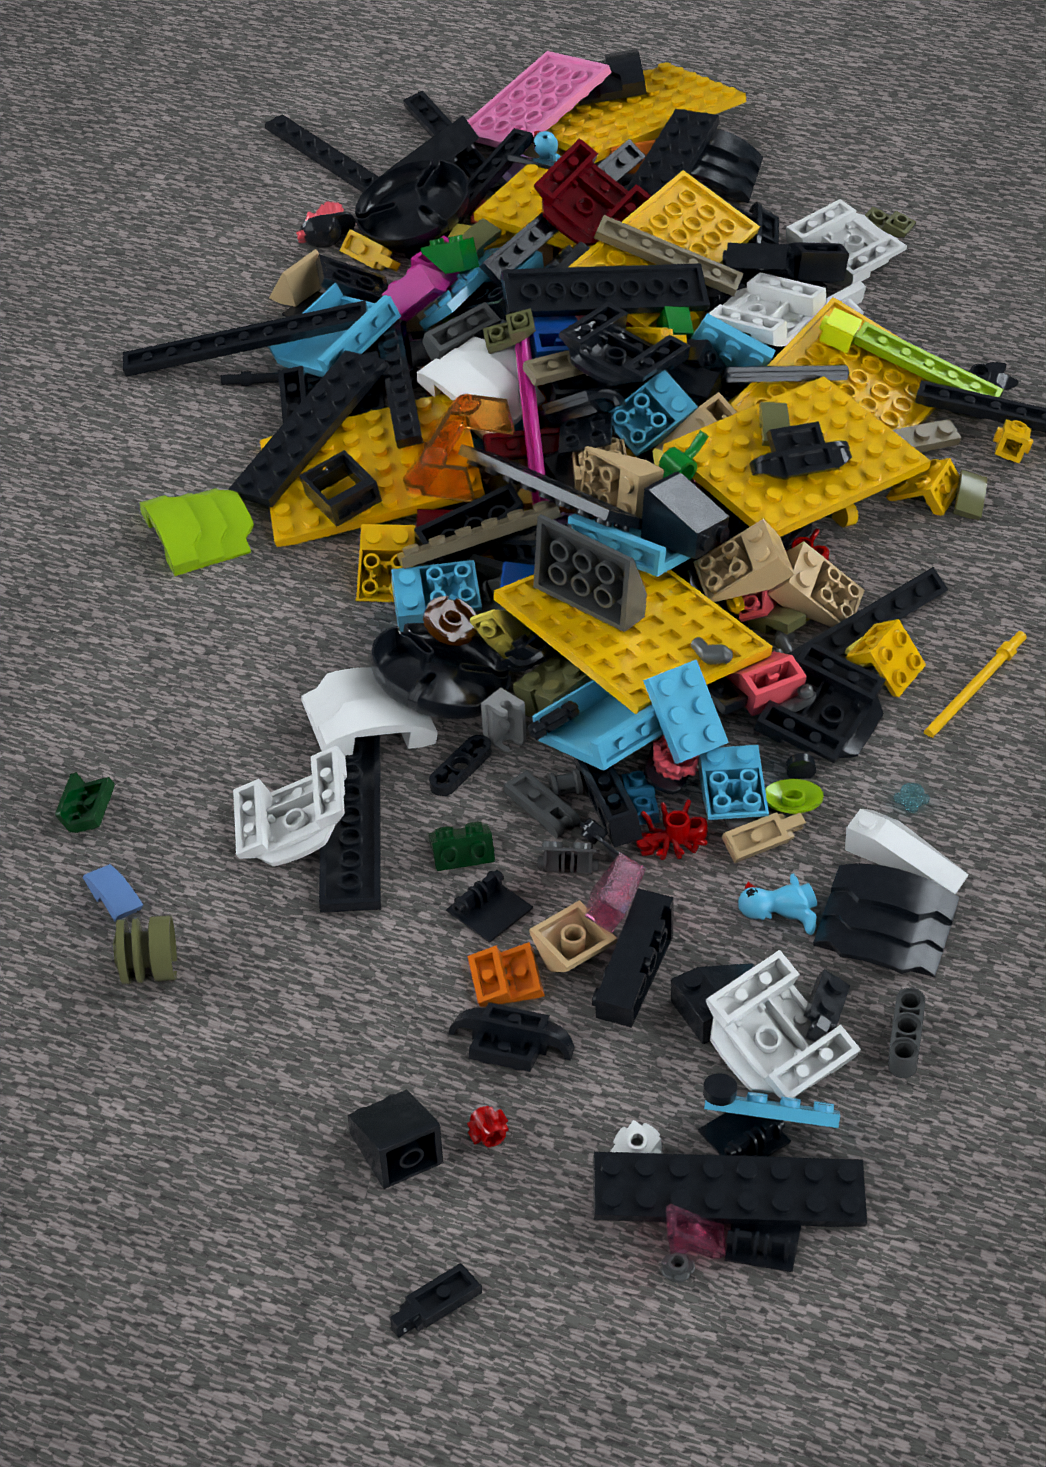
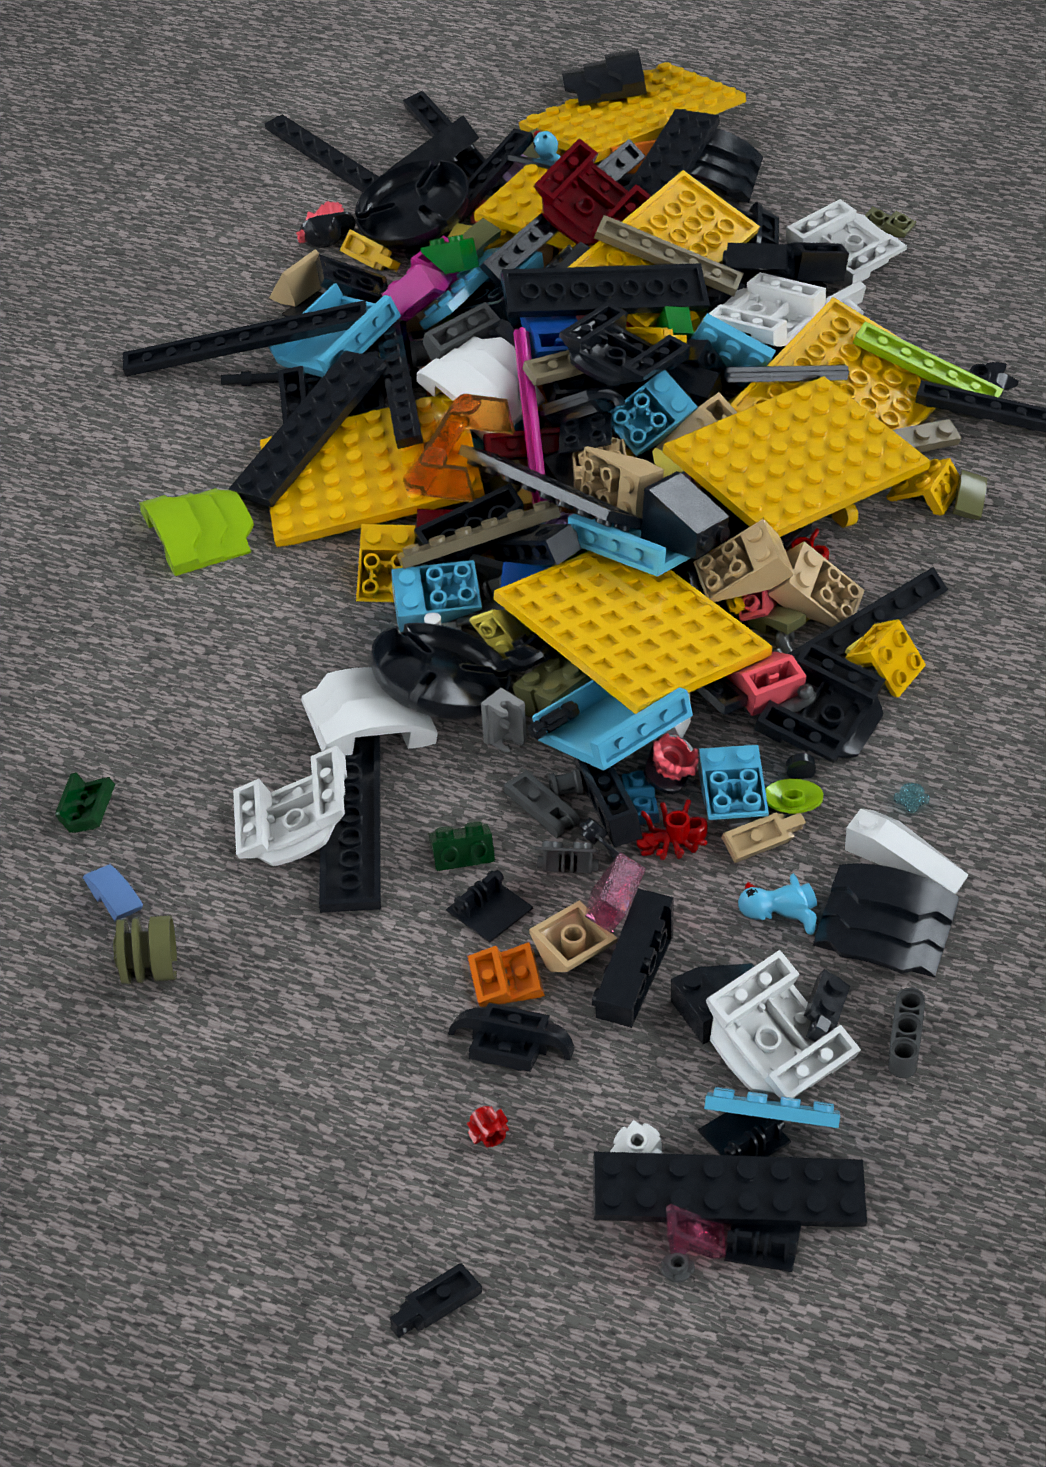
black window [299,450,382,527] -> none
black slope [347,1089,444,1189] -> none
reddish brown plate [423,596,477,646] -> none
black beam [429,735,492,796] -> none
bright pink plate [467,51,612,150] -> none
olive slope [483,308,536,354] -> none
dark grey slope [533,514,647,632] -> none
medium azure plate [643,659,729,764] -> none
green piece [659,430,709,480] -> none
dark grey arm [691,637,733,664] -> none
black tile [703,1073,737,1106] -> none
black plate [749,421,852,480] -> none
olive slope [759,402,790,446] -> none
neon yellow brick [819,307,863,353] -> none
yellow bar [924,631,1027,738] -> none
yellow brick [993,419,1033,464] -> none

